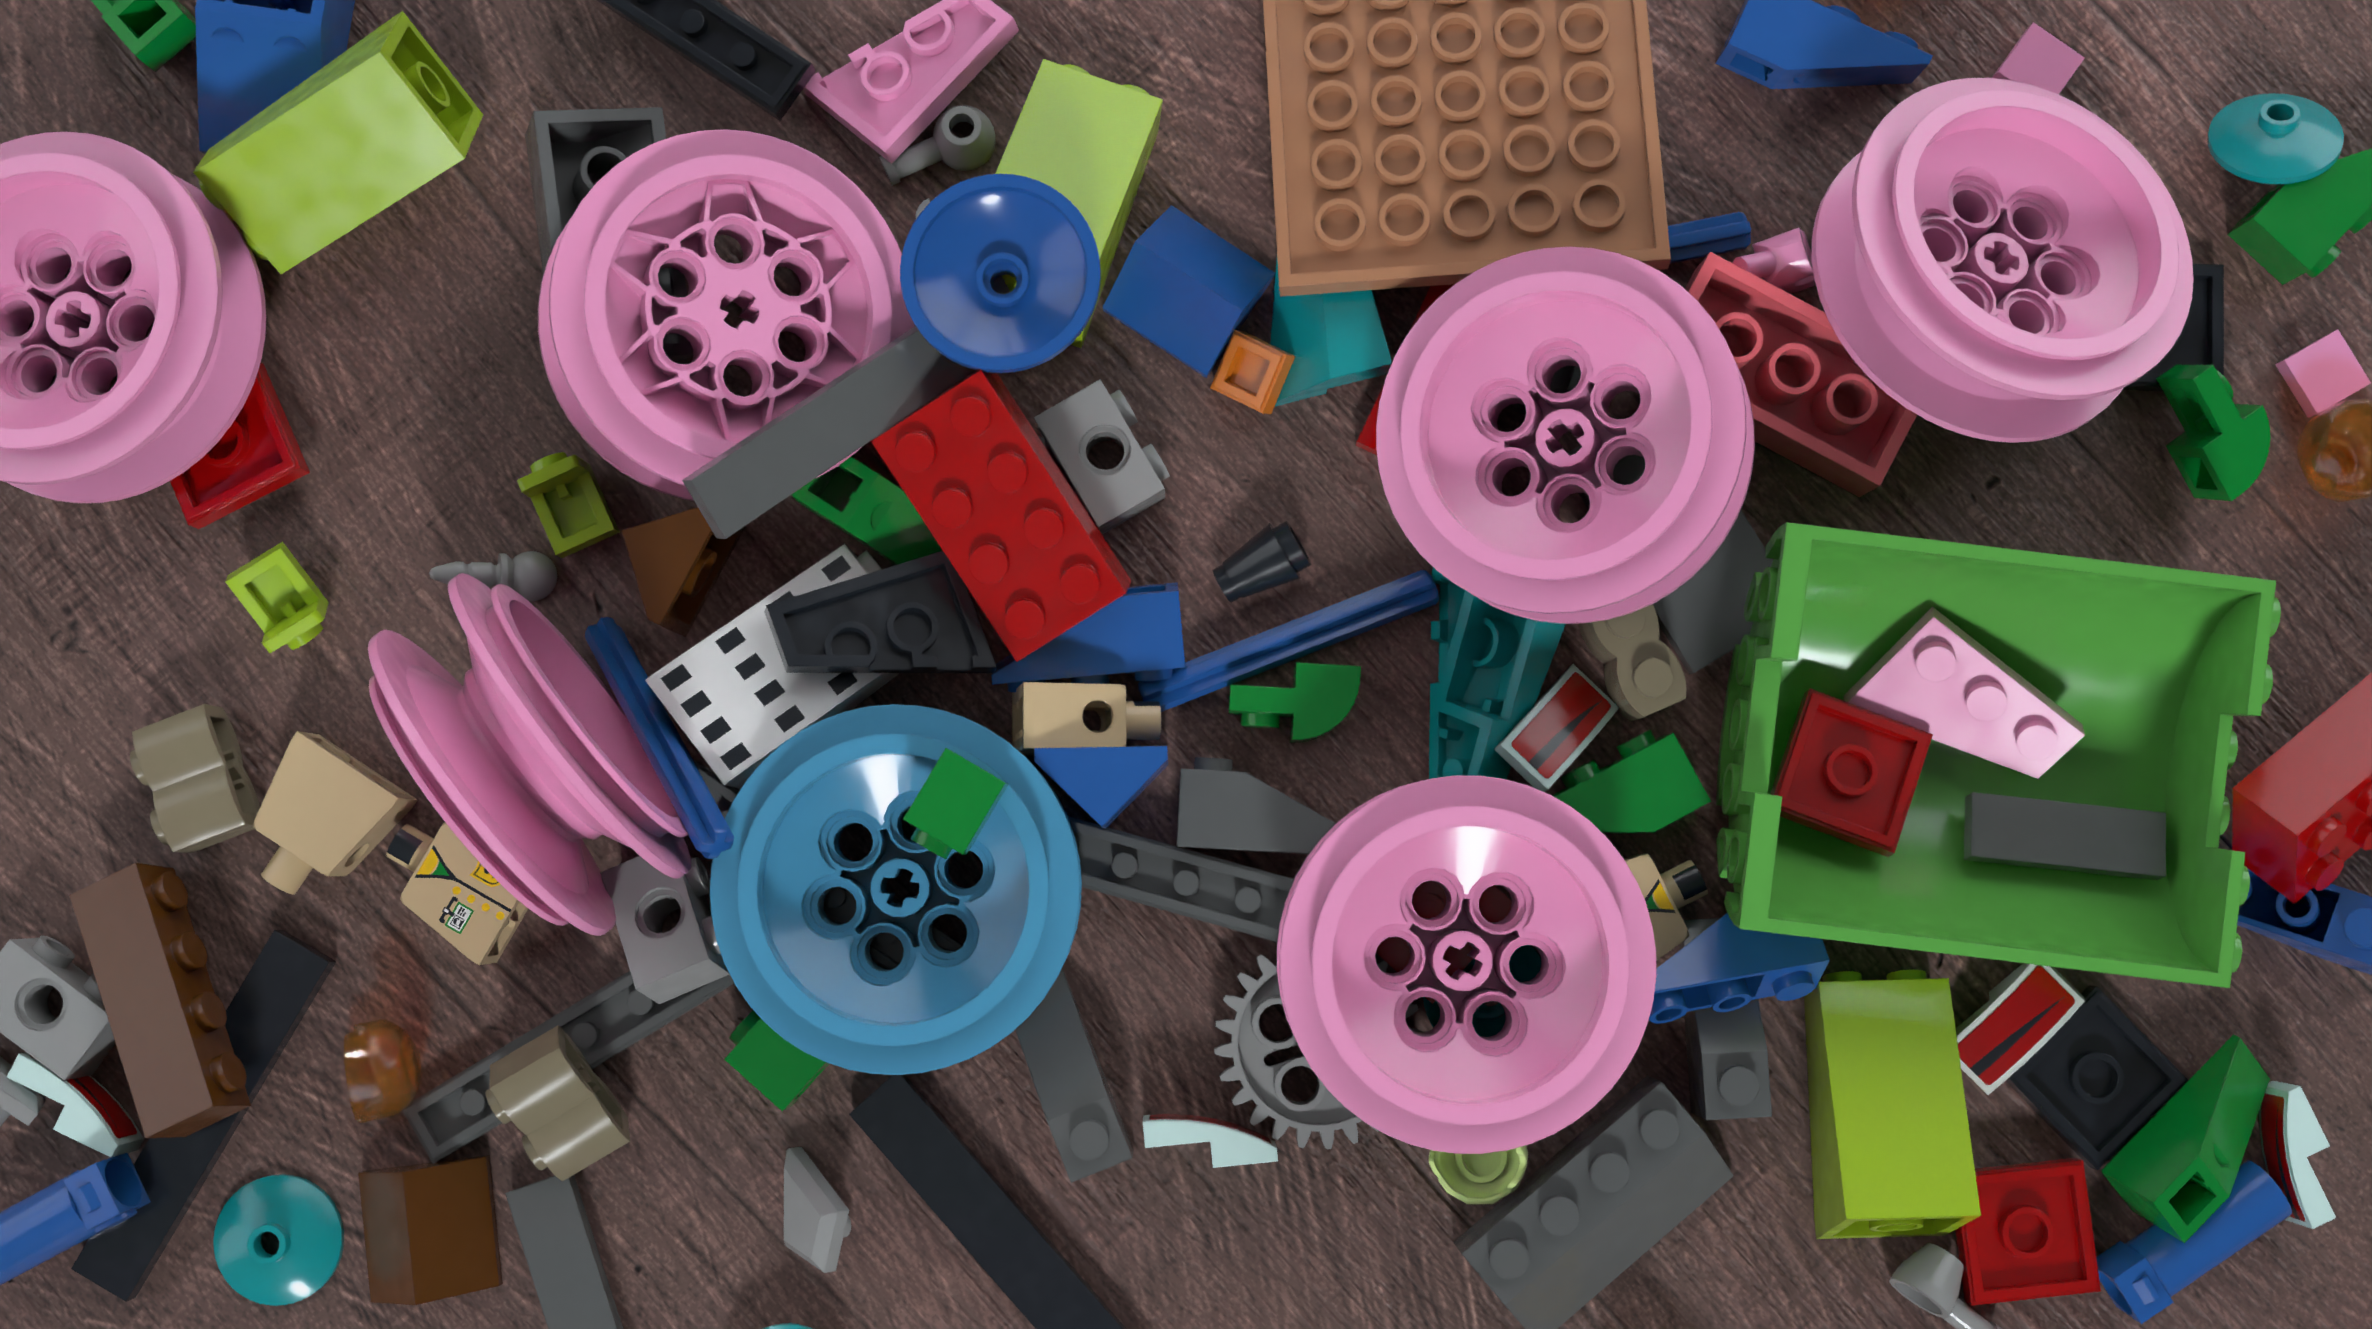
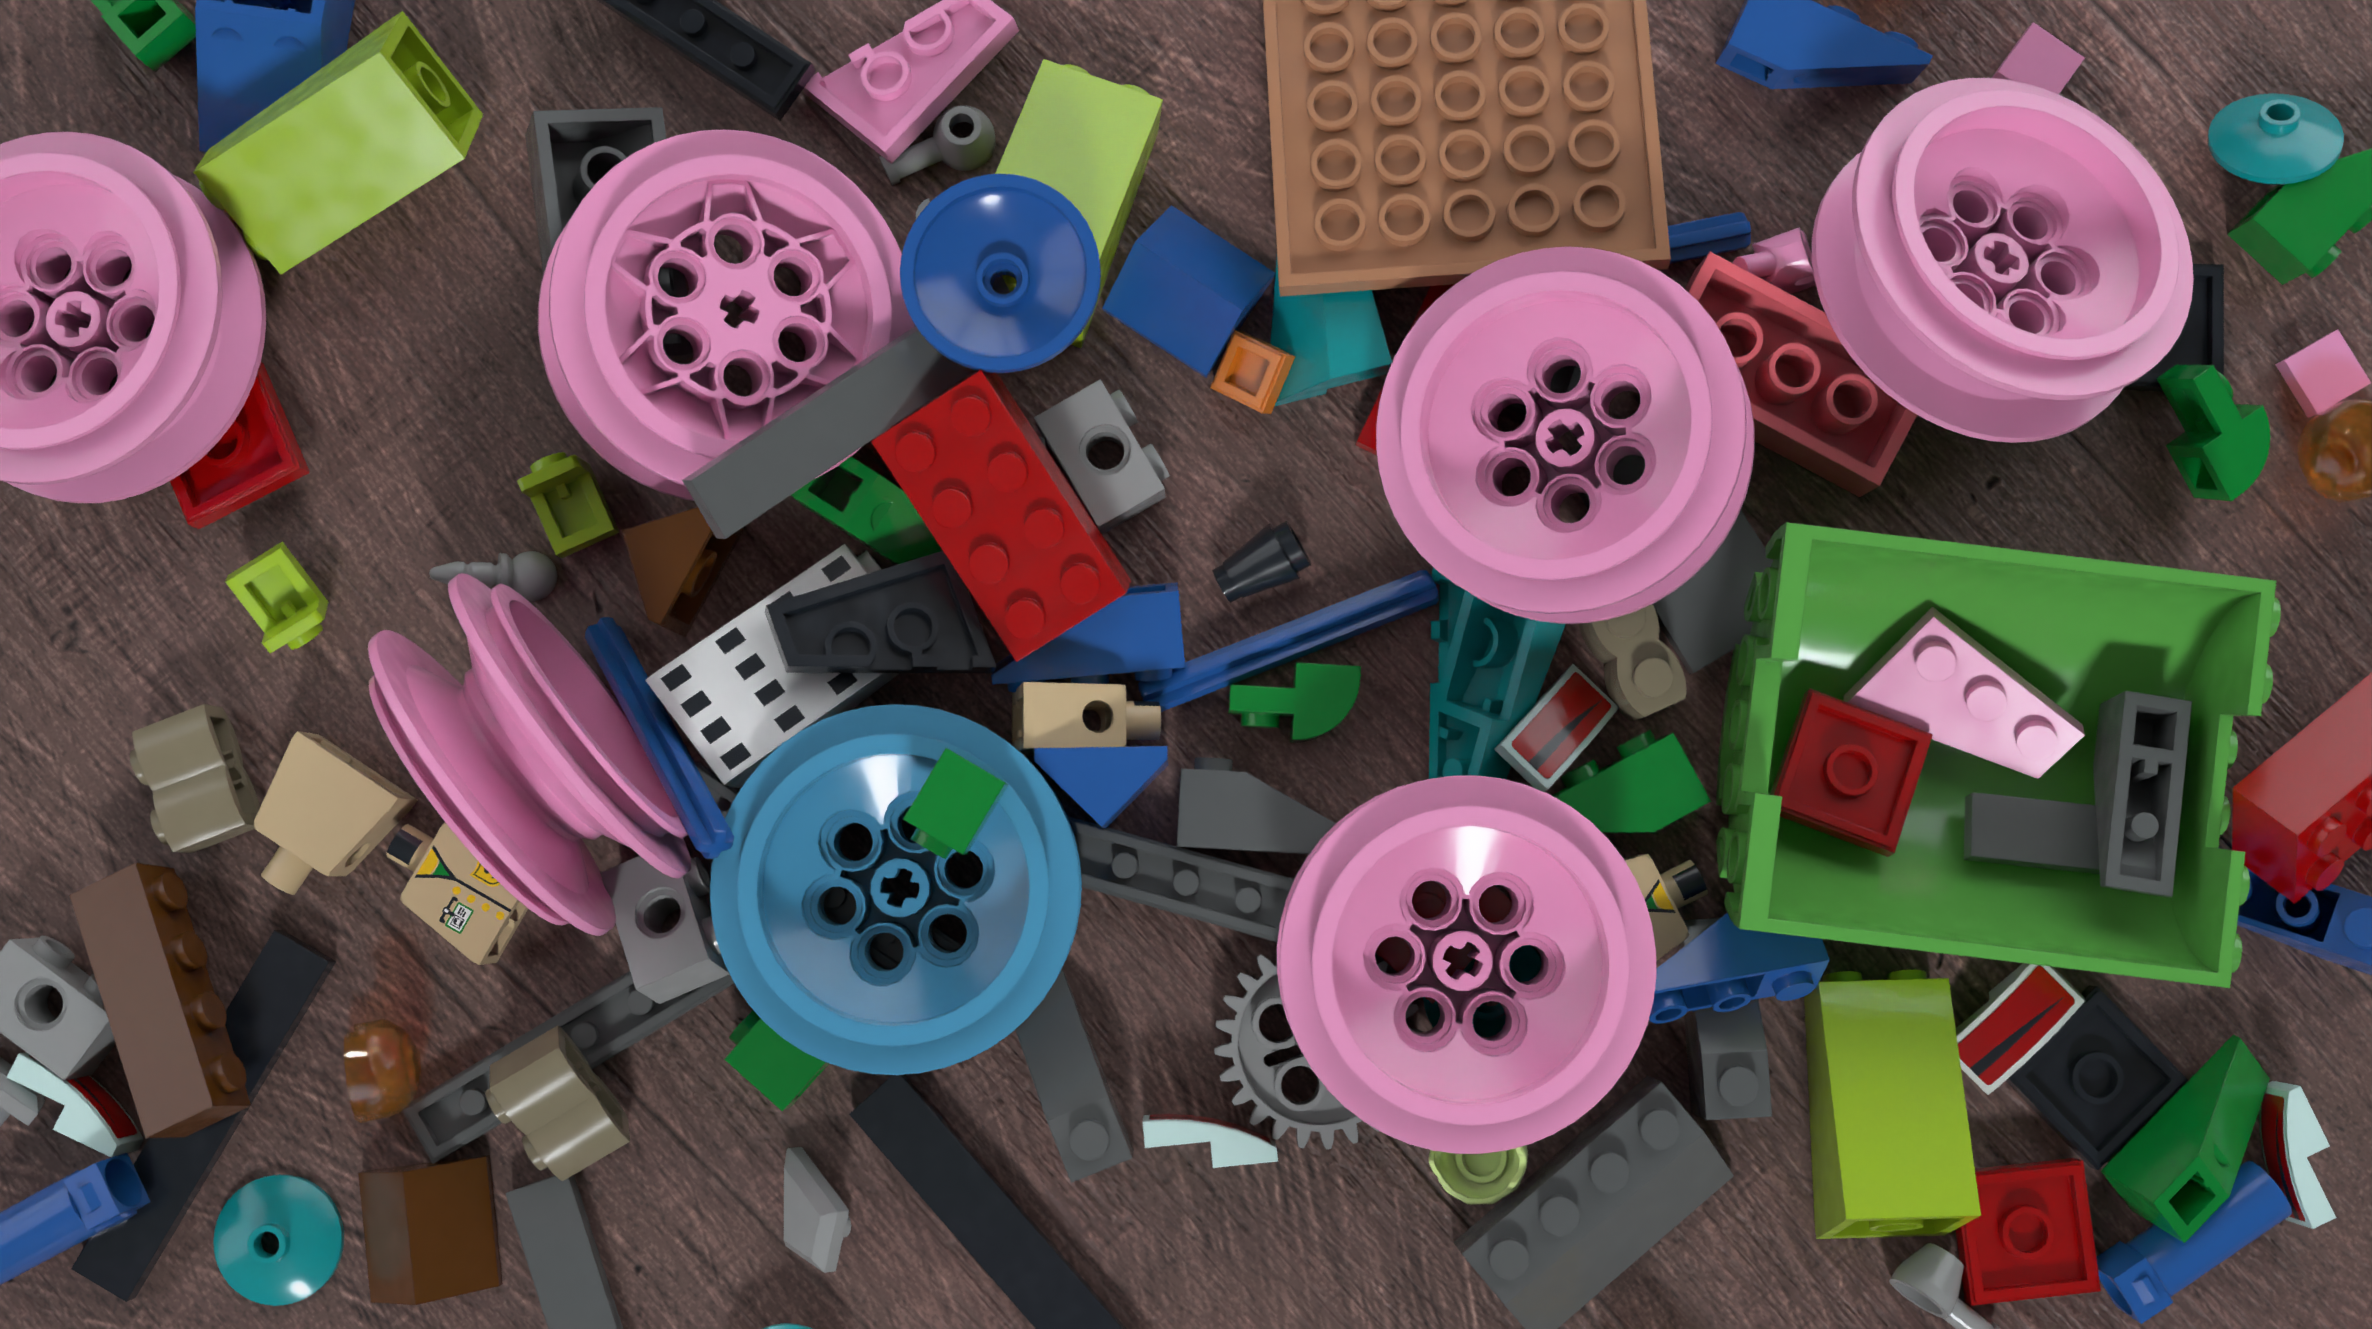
none -> dark grey slope [2093,691,2192,898]

